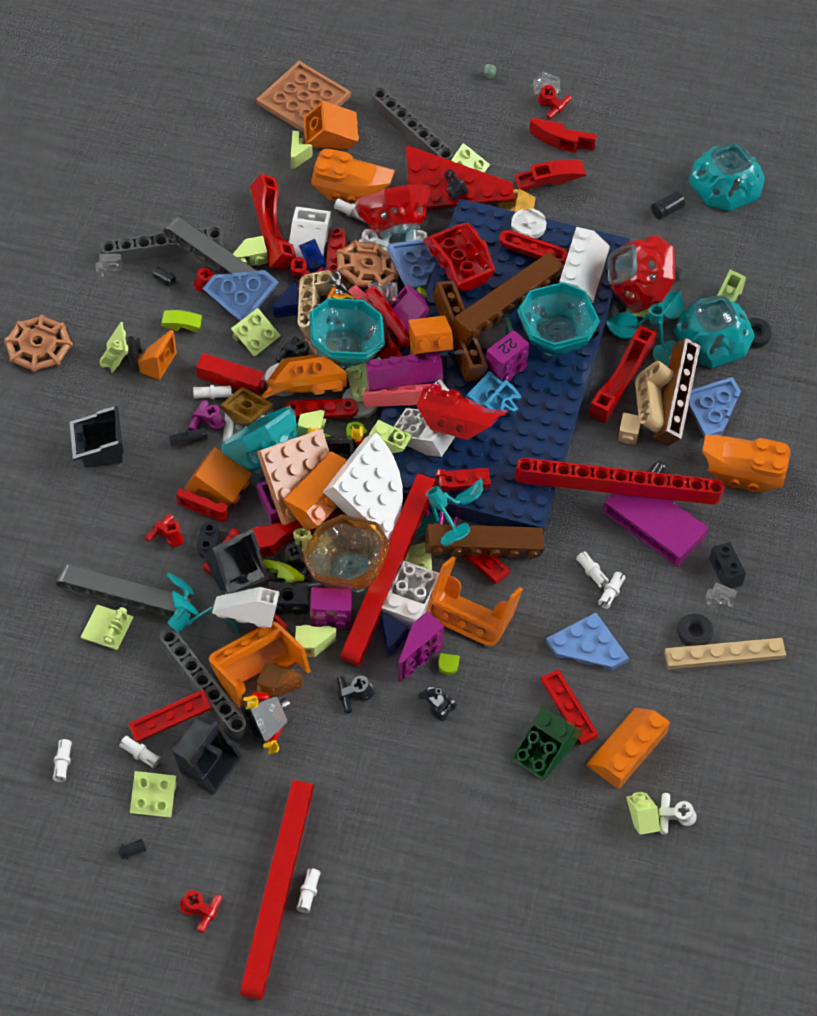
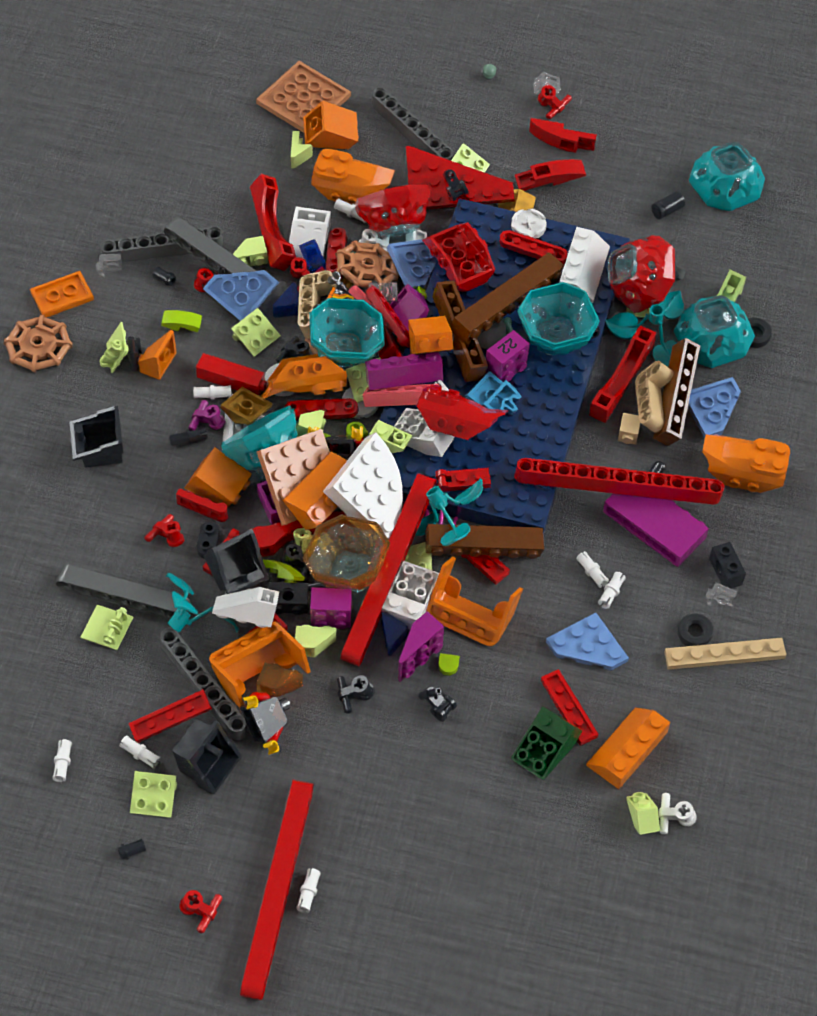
none -> orange tile [30,271,94,318]

